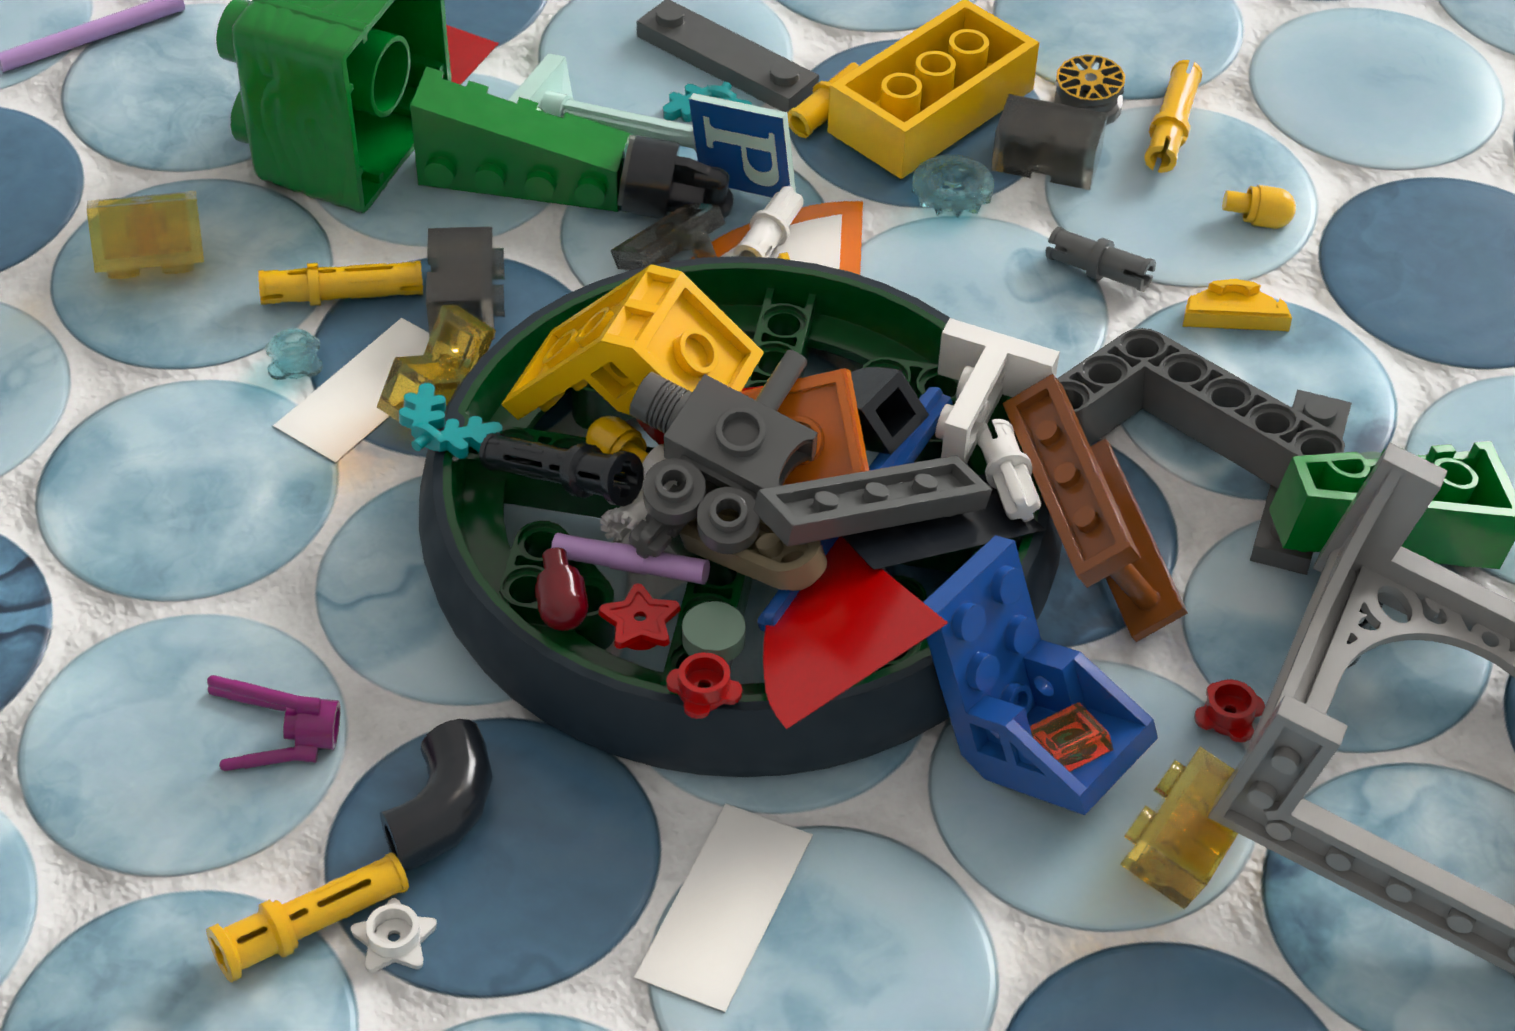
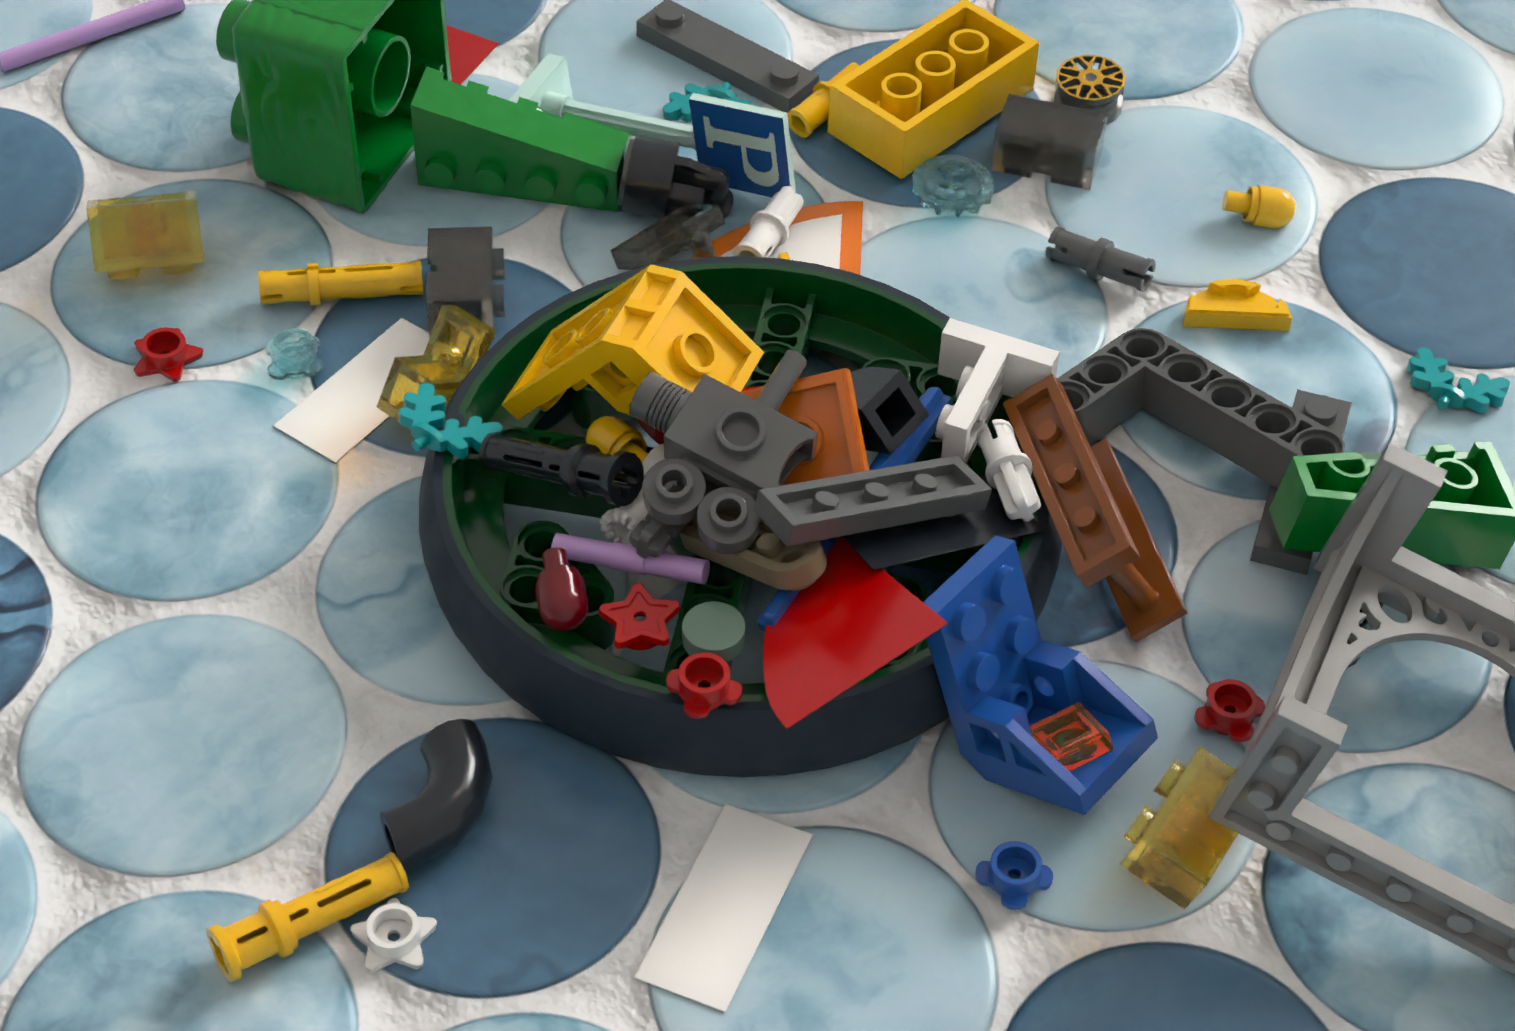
magenta plant [207,675,341,771] -> none
yellow pin [1144,60,1203,173] -> none
none -> red plate [133,327,203,382]
none -> blue plate [975,841,1053,910]
none -> teal animal [1406,347,1510,413]

